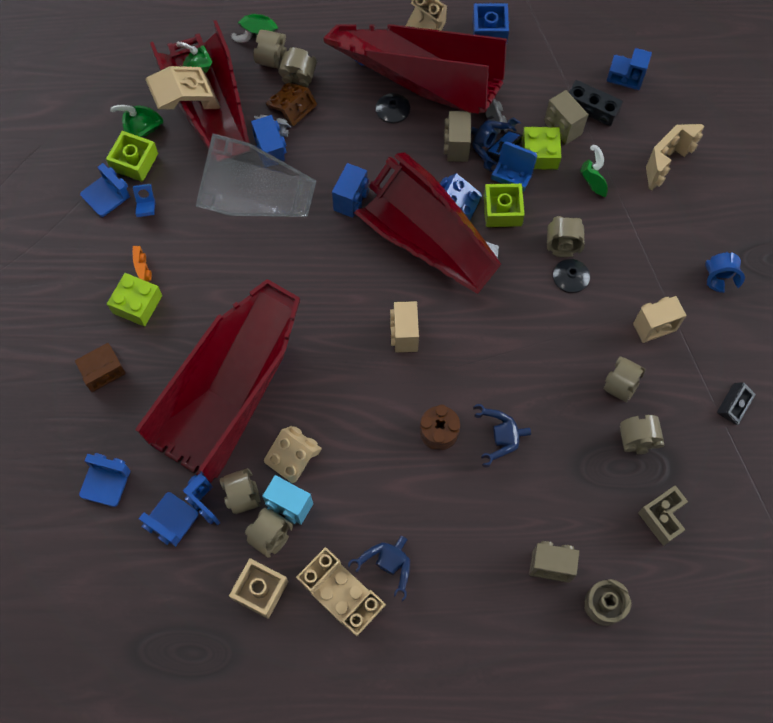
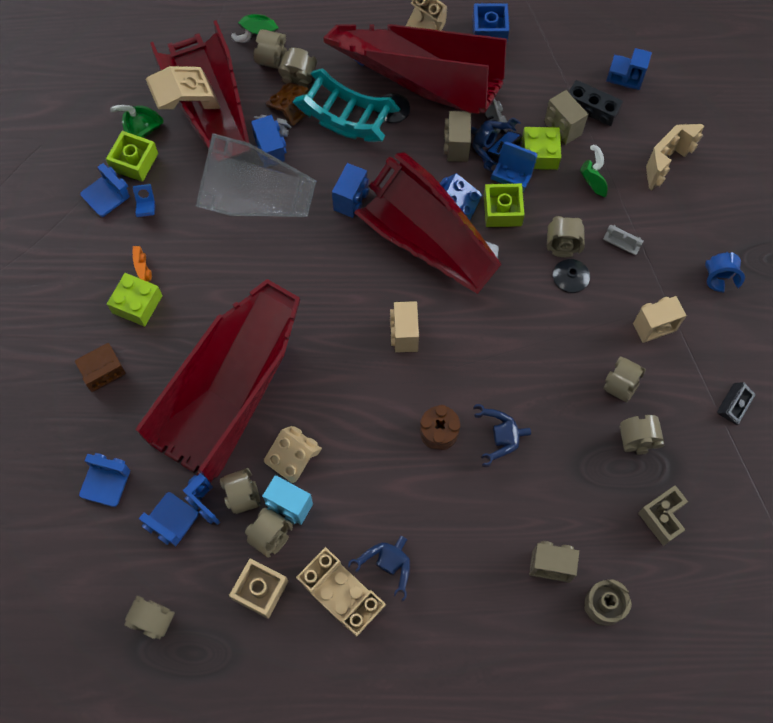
green hat [176,42,212,73] -> none
none -> dark tan brick [124,595,175,639]
none -> teal fence [293,68,400,142]
none -> light grey hinge [603,225,644,255]

